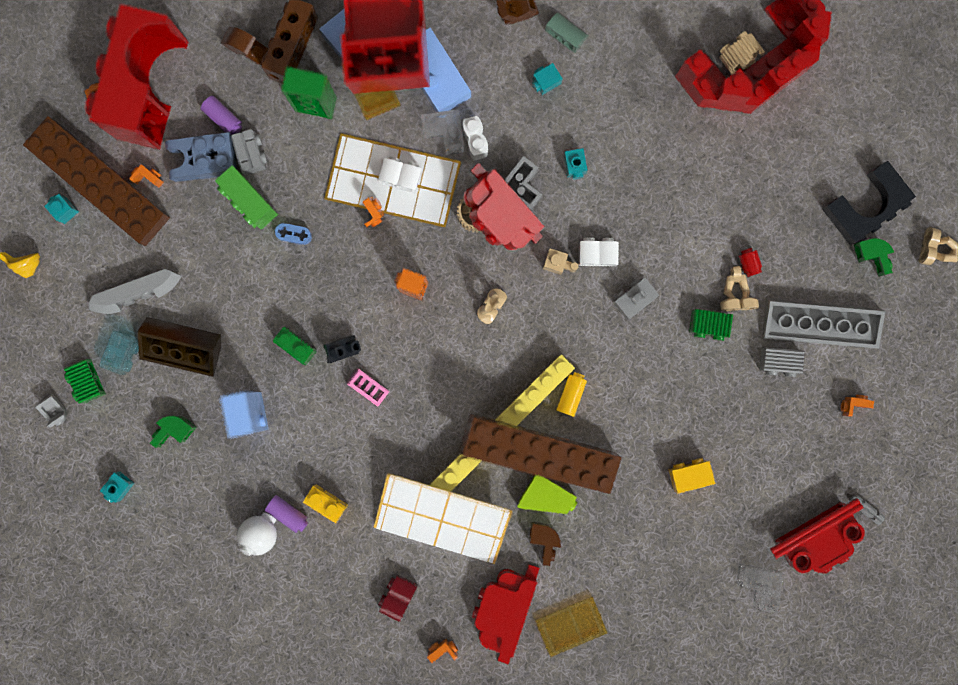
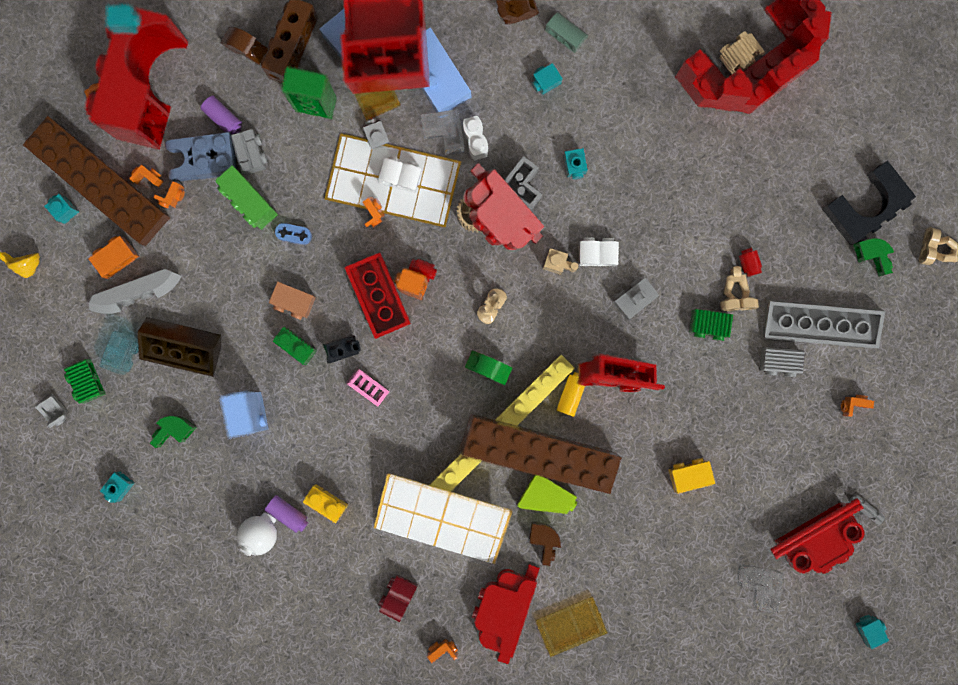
none -> orange brick [88,236,139,279]
none -> teal brick [106,3,141,33]
none -> orange bracket [153,181,185,209]
none -> nougat brick [269,282,316,320]
none -> red brick [344,253,411,339]
none -> light grey bracket [363,118,389,149]
none -> red brick [408,259,437,282]
none -> green brick [464,350,512,385]
none -> red brick [577,355,665,392]
none -> teal brick [856,615,889,649]

